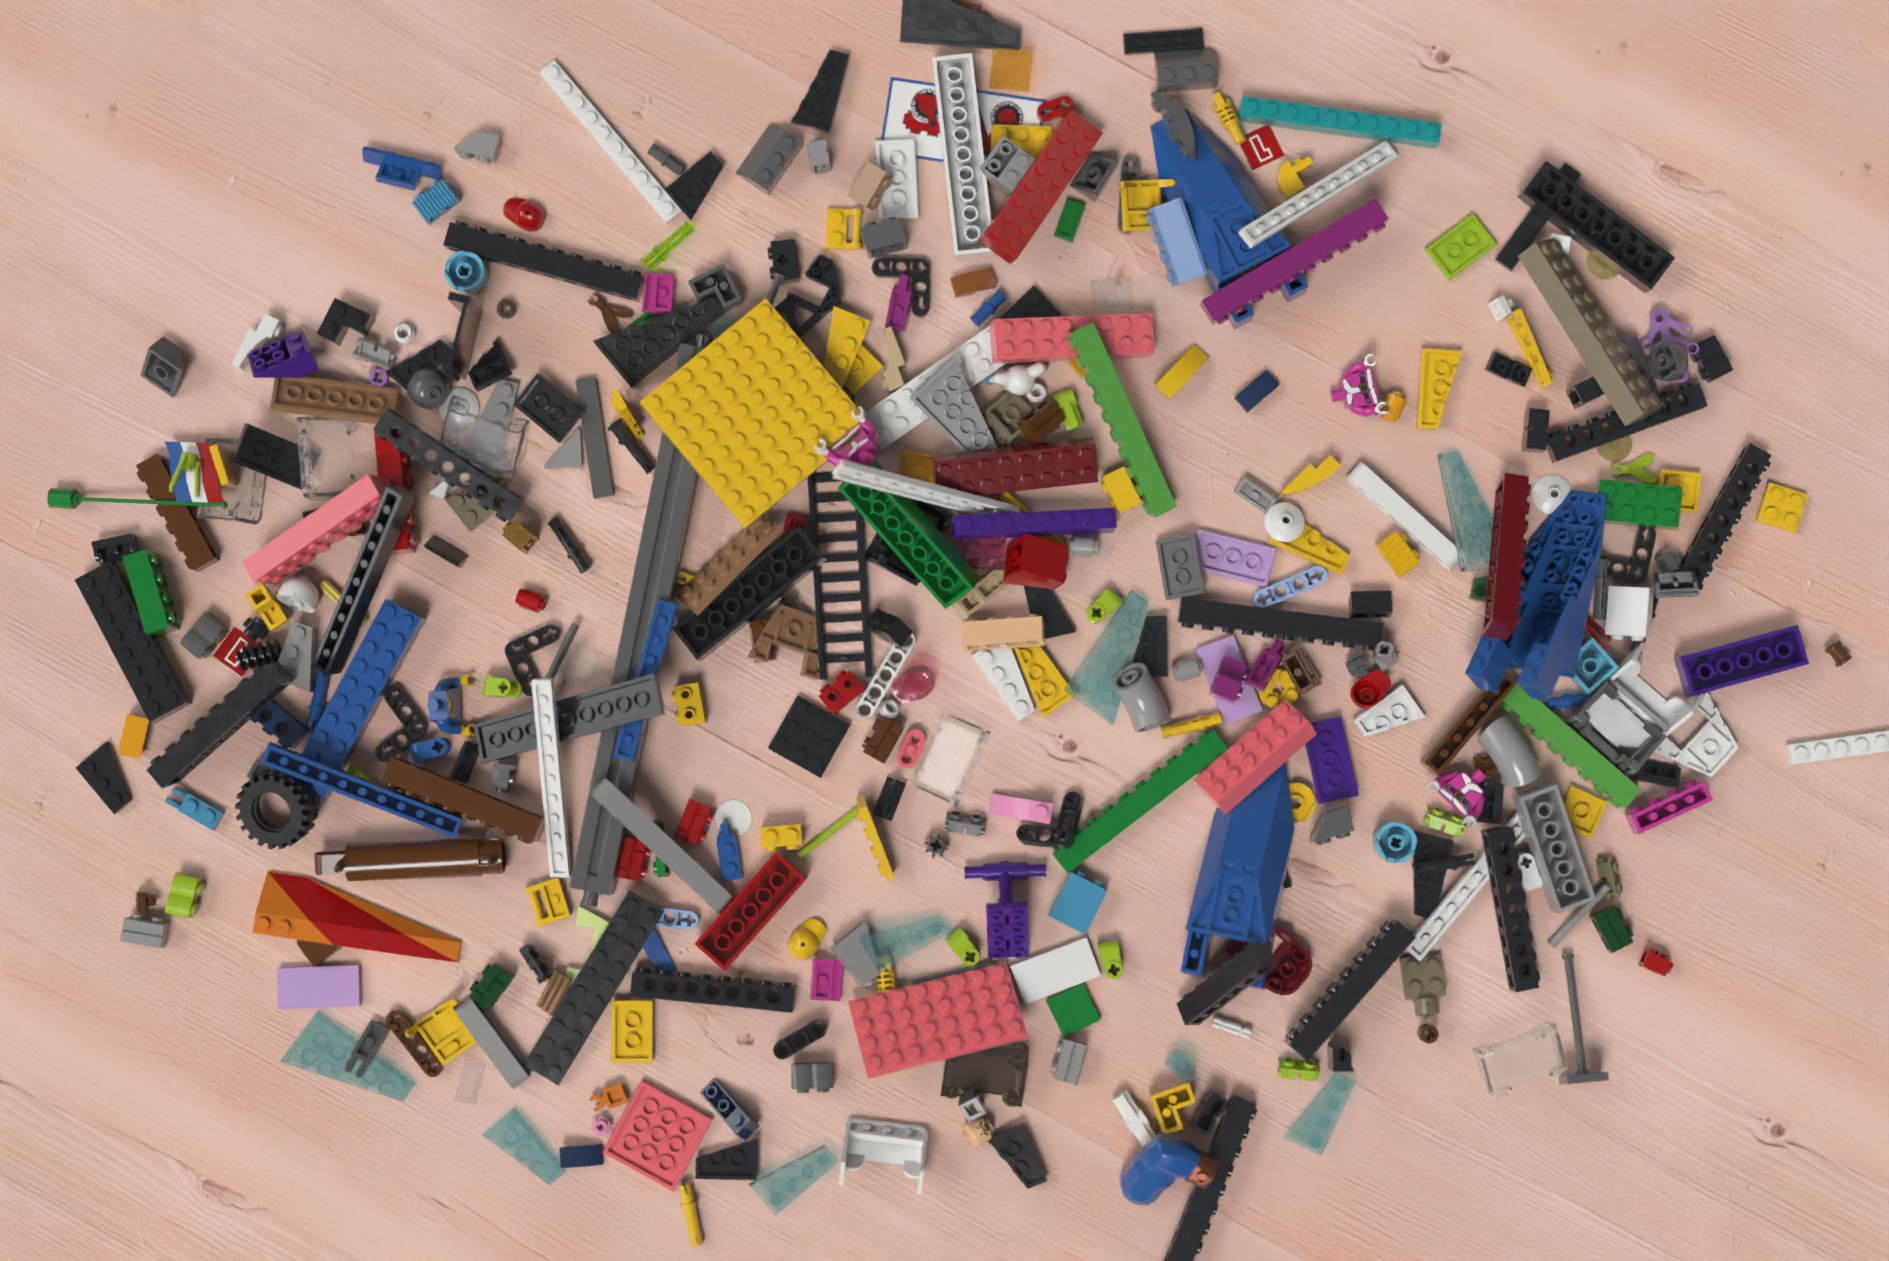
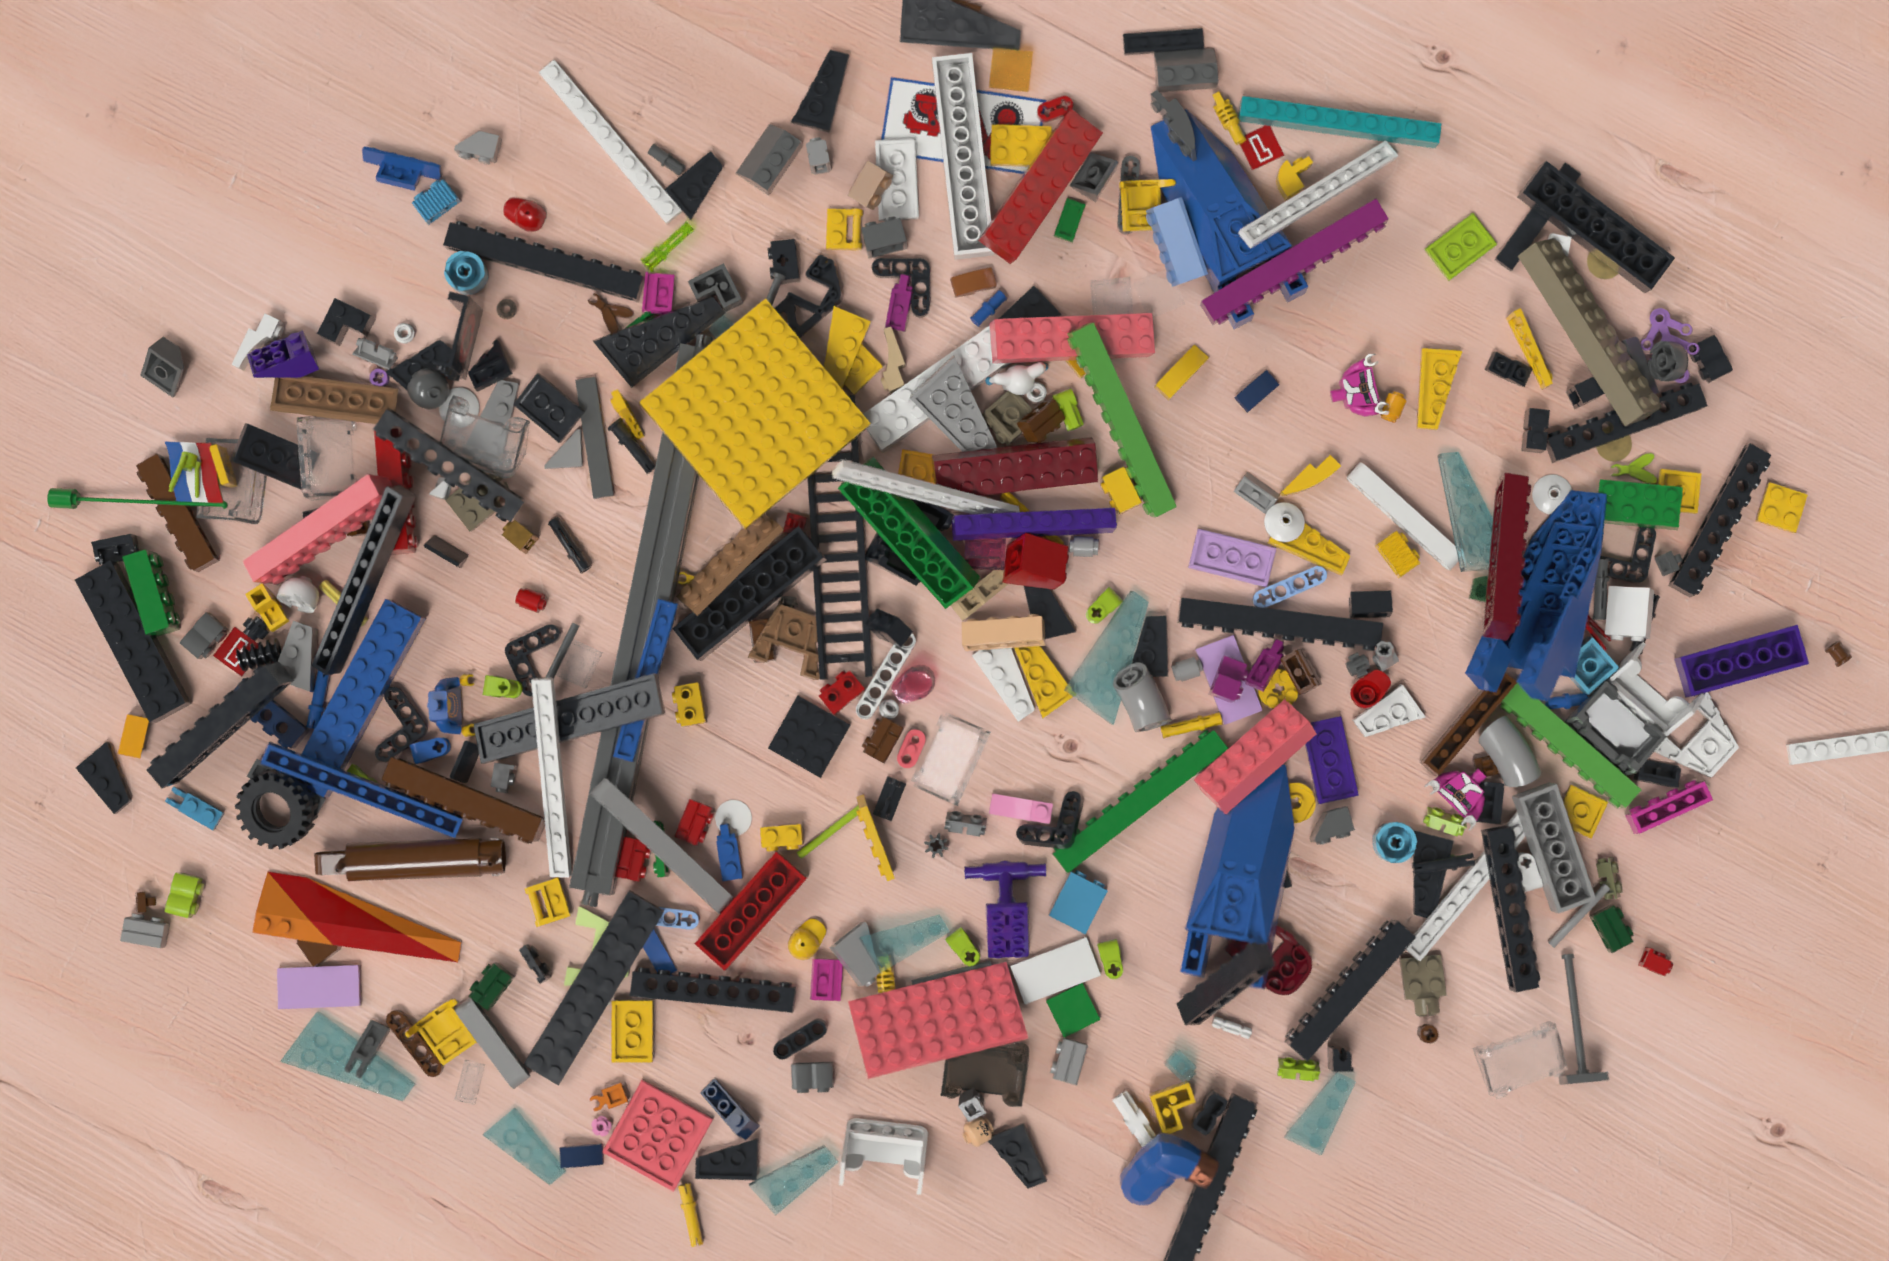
medium nougat tile [536,970,573,1016] -> none
dark pink torso [814,406,879,467] -> none
light grey slope [980,136,1035,196] -> none
dark grey plate [1156,533,1206,600] -> none
white tile [1488,295,1516,322] -> none
hinge [1654,571,1698,598] -> none

